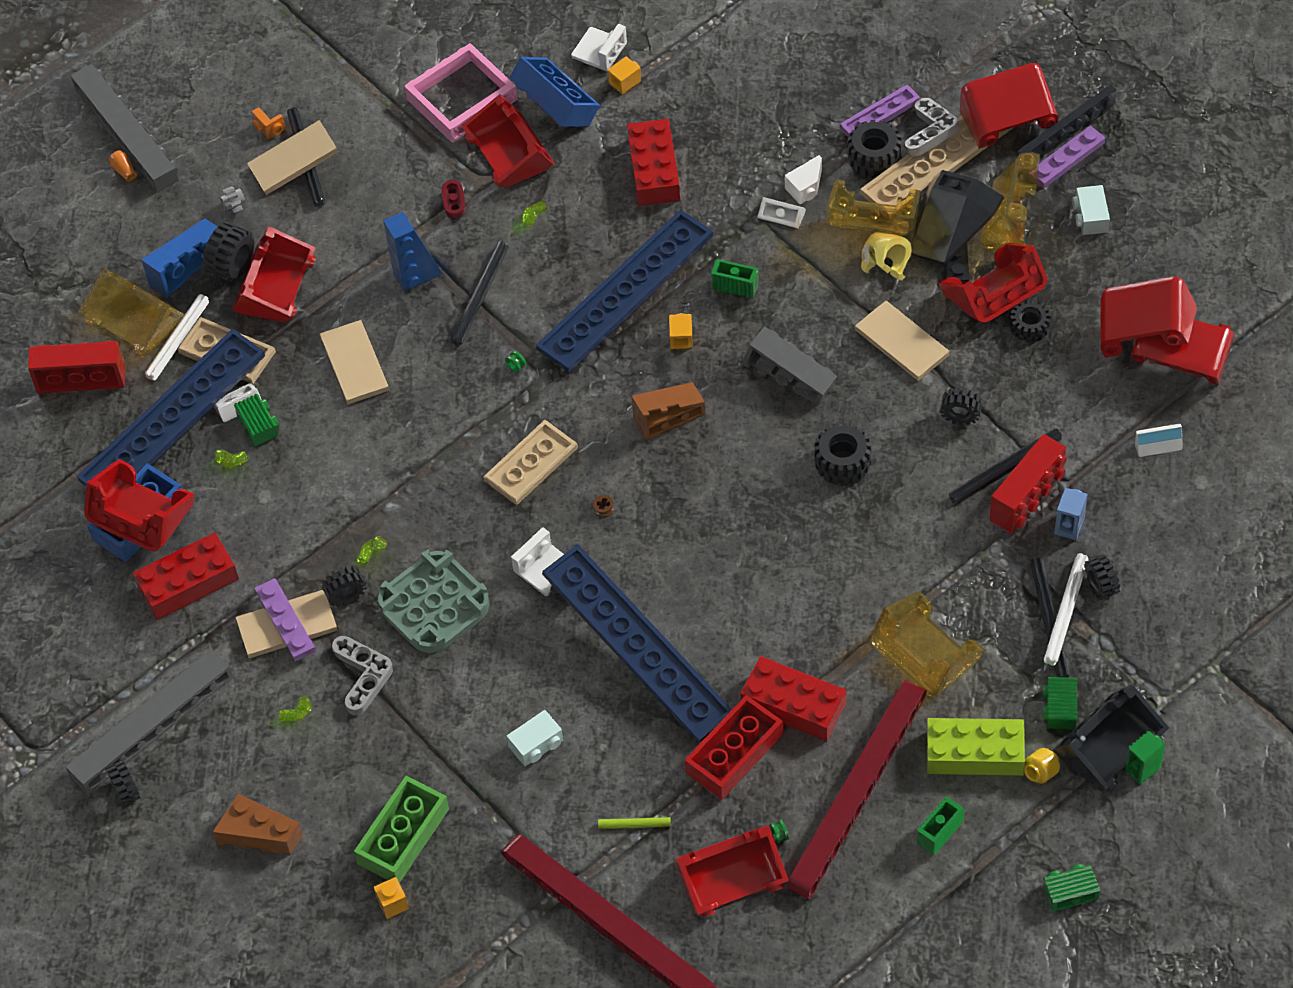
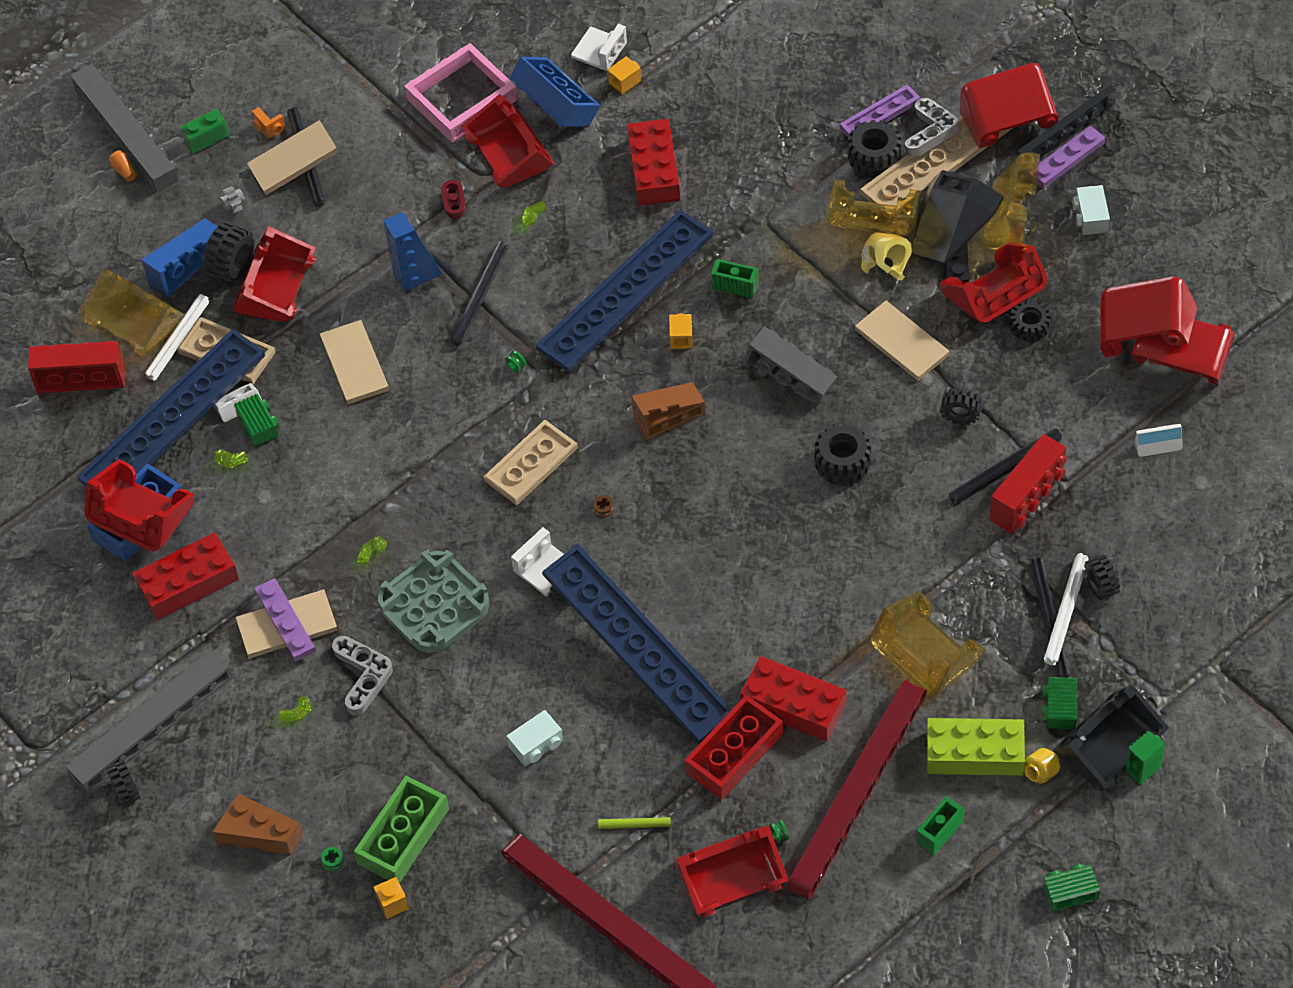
black tyre [322,566,367,607] -> none
white slope [757,197,806,229] -> none
white slope [785,155,822,204] -> none
medium blue brick [1054,488,1088,540] -> none
none -> green brick [180,109,230,154]
none -> green bush [321,847,343,871]

